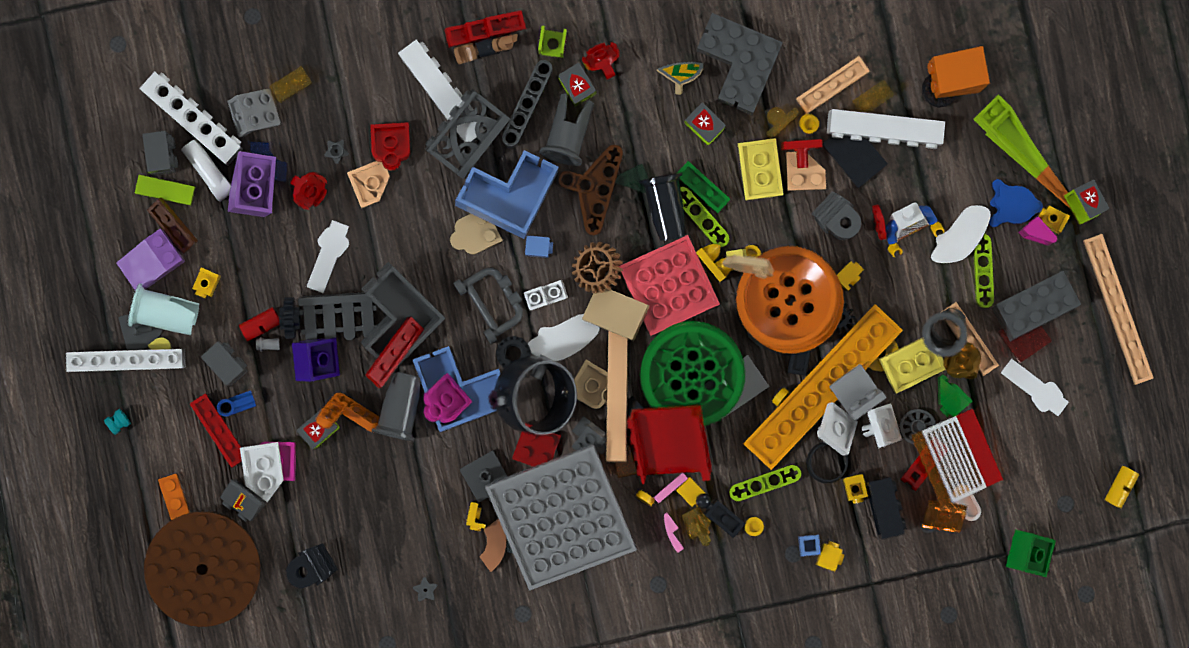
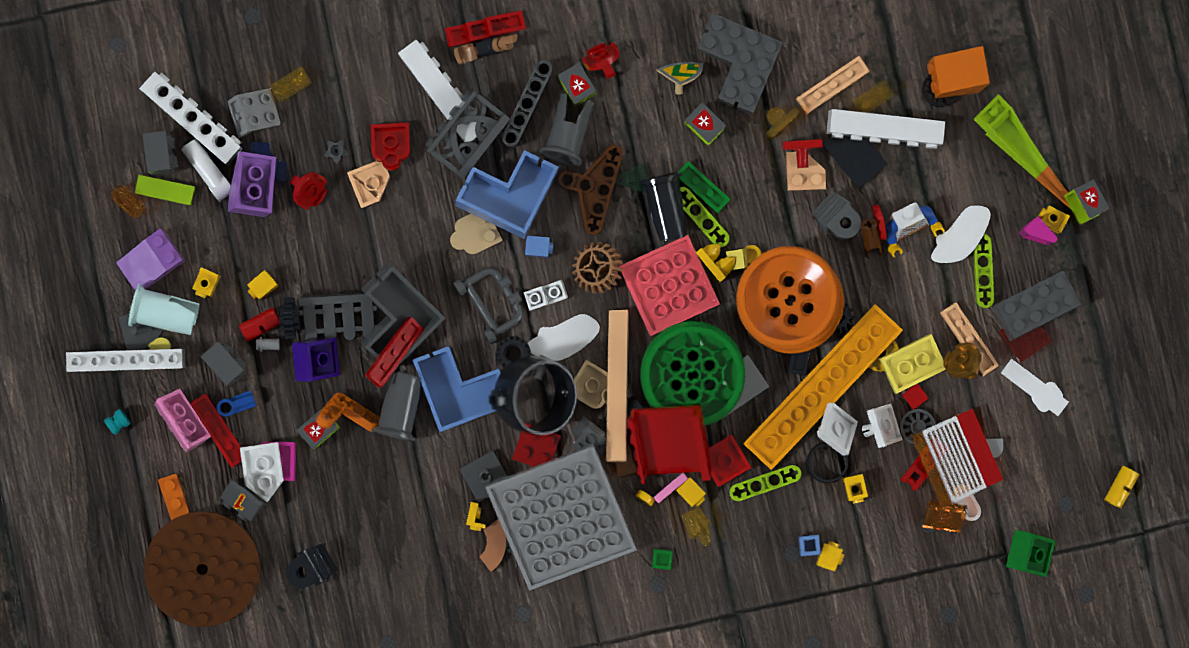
reddish brown tile [147,197,198,254] -> none
white sticker [307,220,349,293] -> none
dark grey plate [413,577,438,602] -> none
dark pink plate [424,373,472,423] -> none
lime piece [538,26,567,58] -> none
tan tile [582,288,650,341] -> none
bright pink slope [664,512,684,553] -> none
black plate [696,493,746,538] -> none
tan plate [722,255,774,279] -> none
light yellow plate [738,138,783,201] -> none
yellow tile [744,517,764,536] -> none
yellow tile [772,388,789,407] -> none
yellow tile [799,114,819,134] -> none
light grey bracket [829,364,887,420] -> none
yellow brick [837,261,864,292] -> none
black piece [865,477,907,539] -> none
dark grey piece [922,308,967,357] -> none
green slope [938,374,972,418] -> none
blue tile [989,179,1043,227] -> none
light nougat tile [1083,234,1154,385] -> none
none -> clear orange plate [111,185,146,218]
none -> bright pink slope [154,389,211,453]
none -> yellow brick [247,270,279,300]
none -> green tile [652,549,673,570]
none -> red plate [708,435,751,487]
none -> reddish brown piece [861,218,882,259]
none -> red tile [901,383,929,410]
none -> light grey tile [986,439,1003,458]

